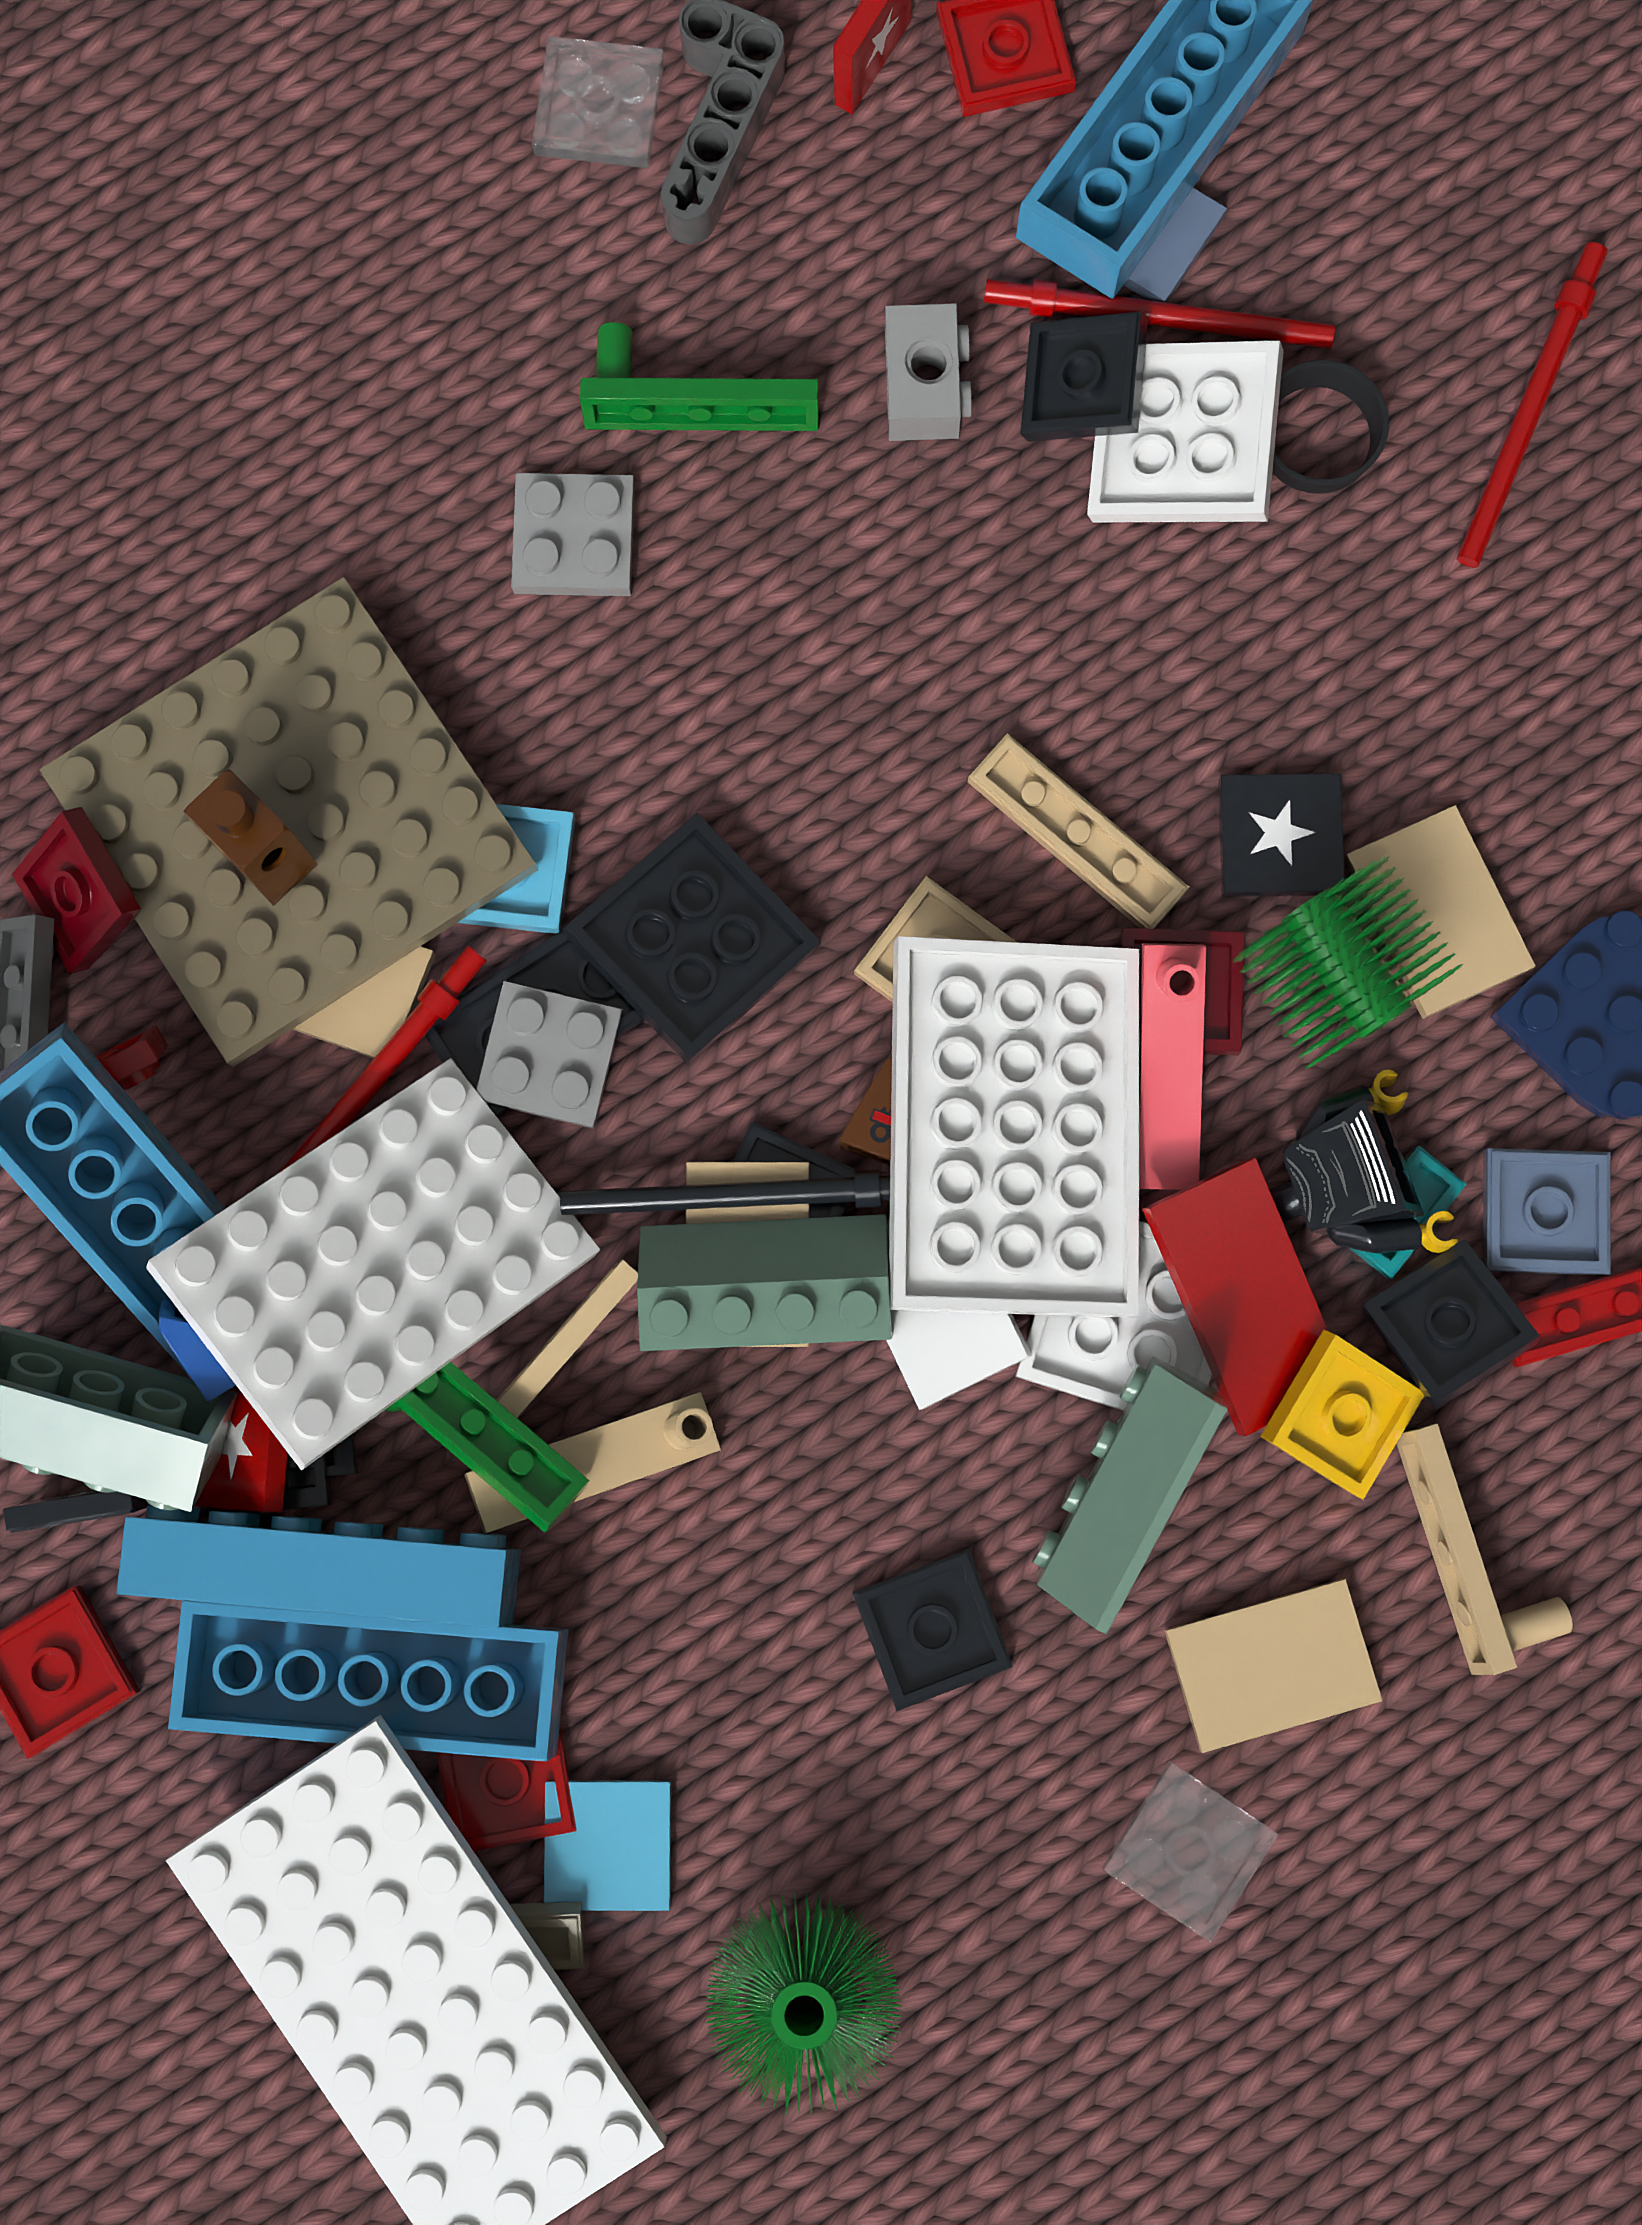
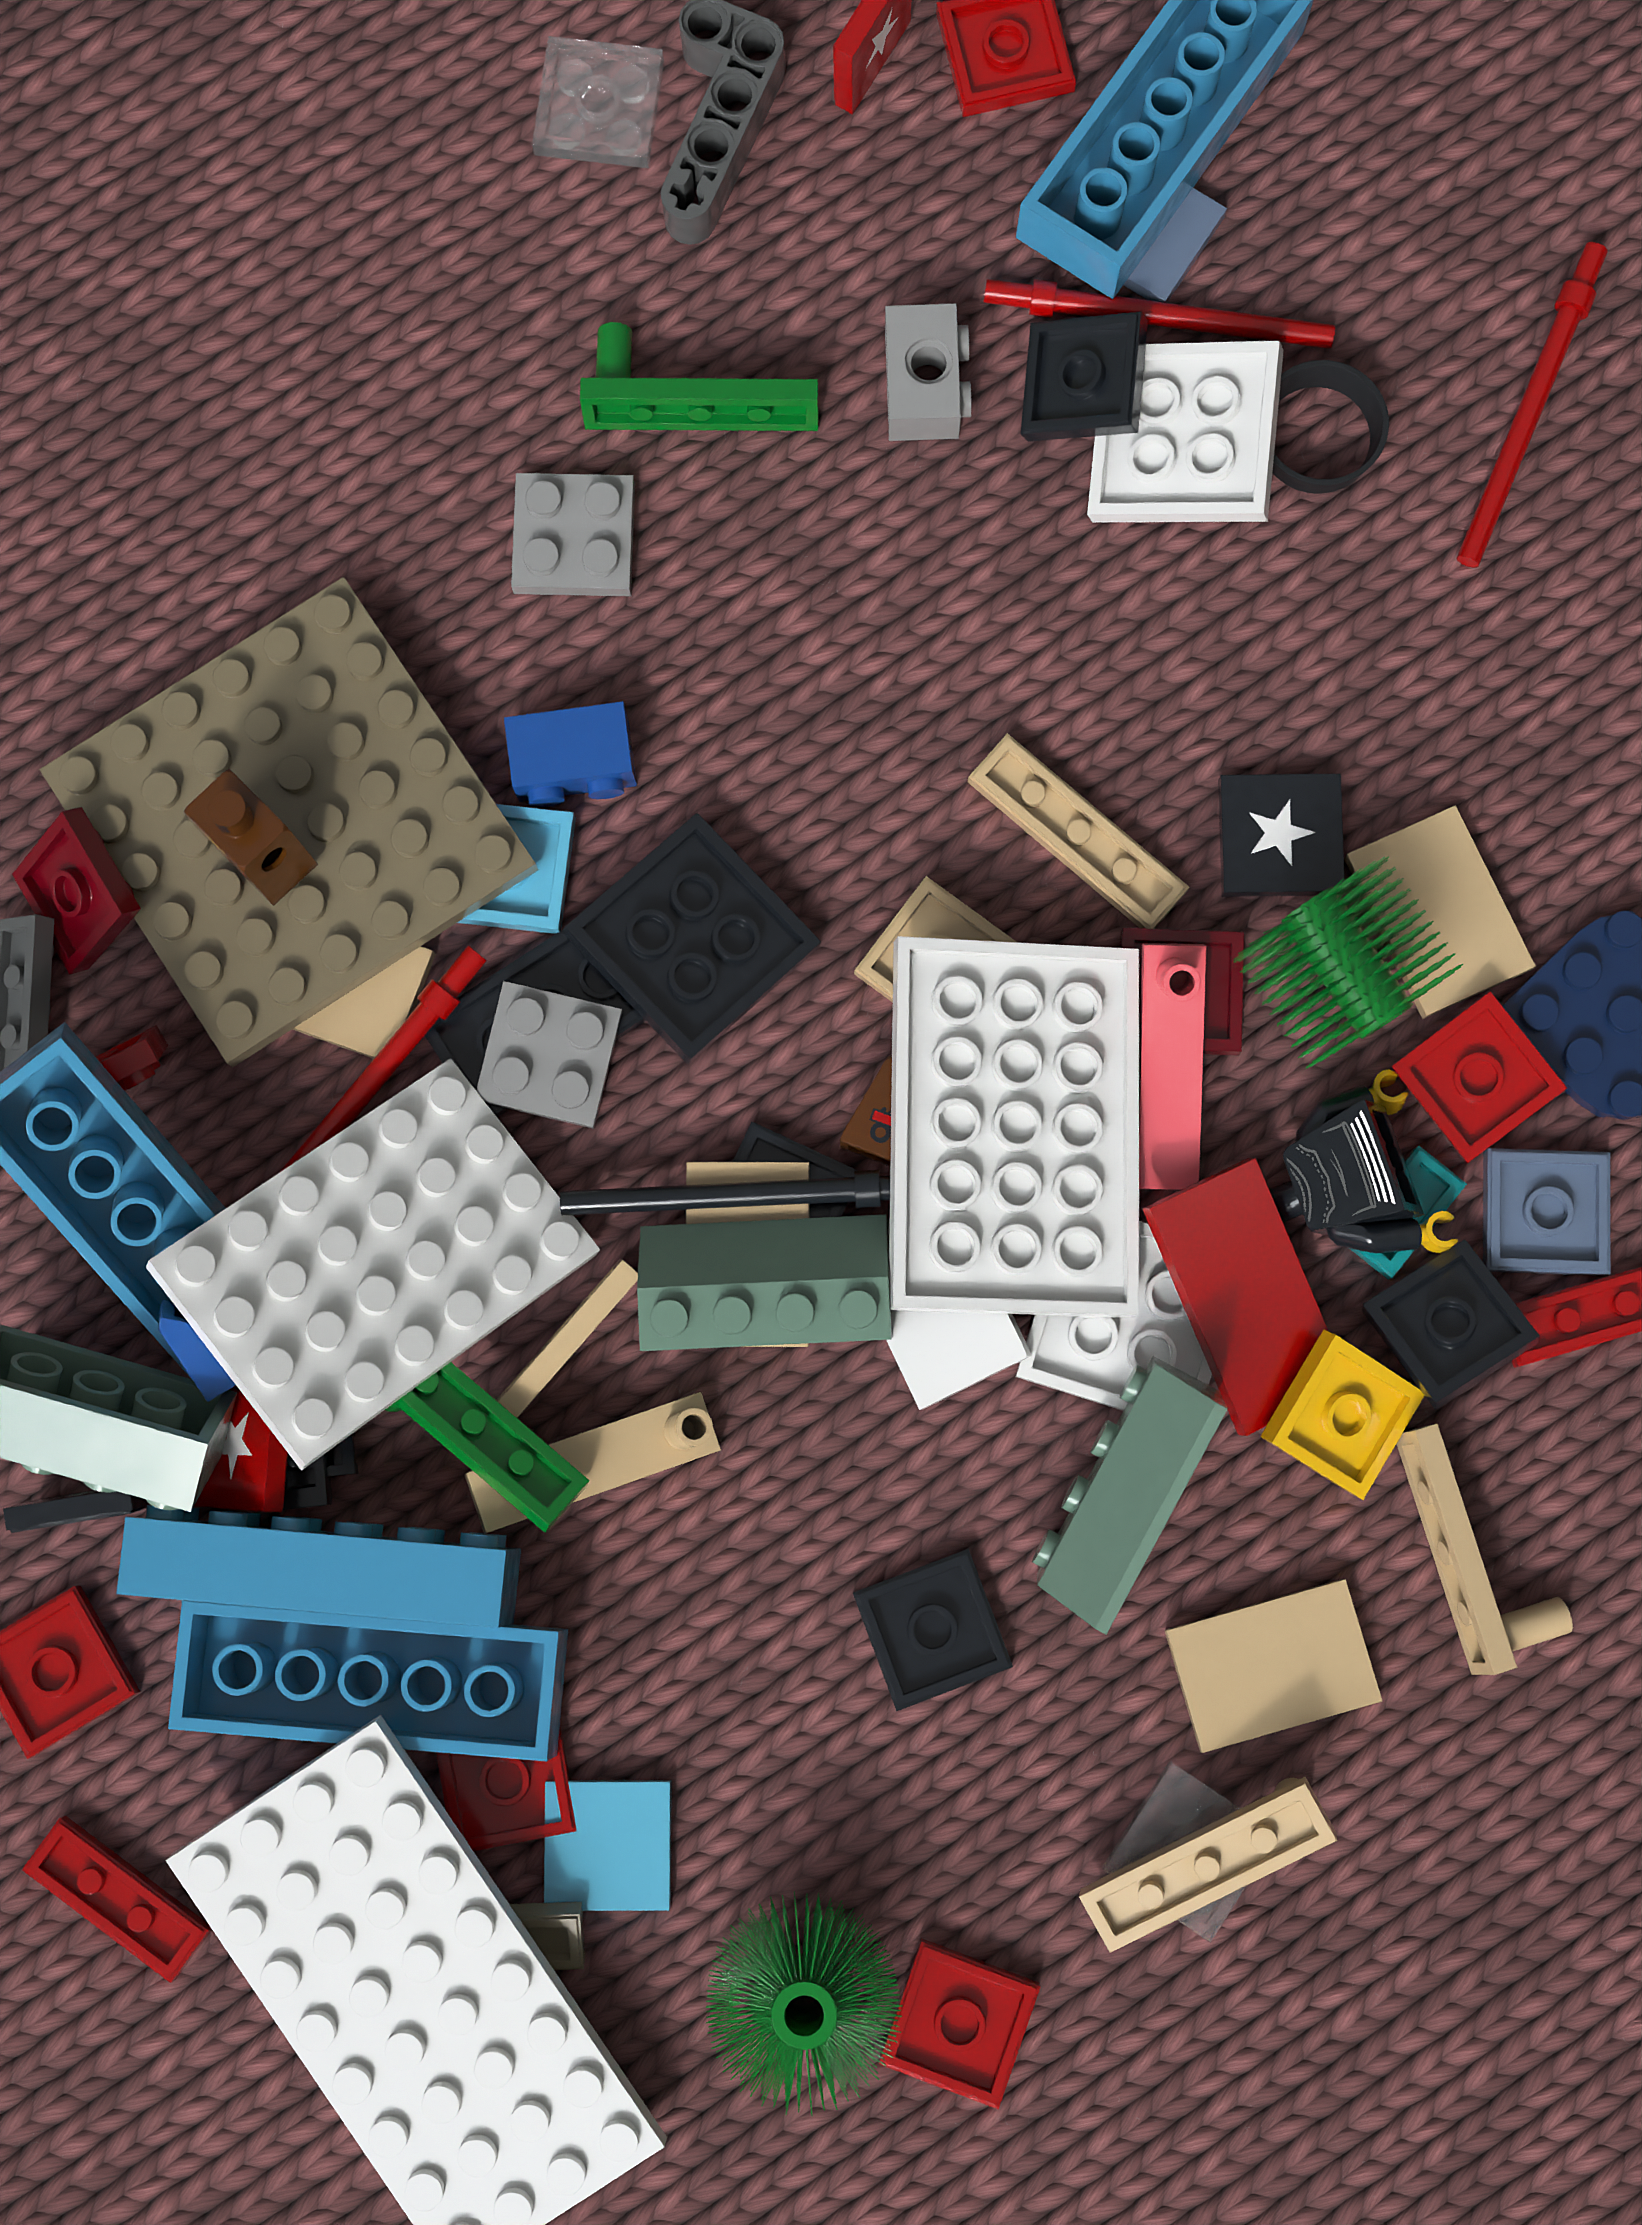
none -> red tile [22,1816,212,1983]
none -> blue brick [504,701,637,807]
none -> red tile [879,1938,1041,2110]
none -> tan piece [1079,1777,1337,1953]
none -> red plate [1391,991,1567,1163]

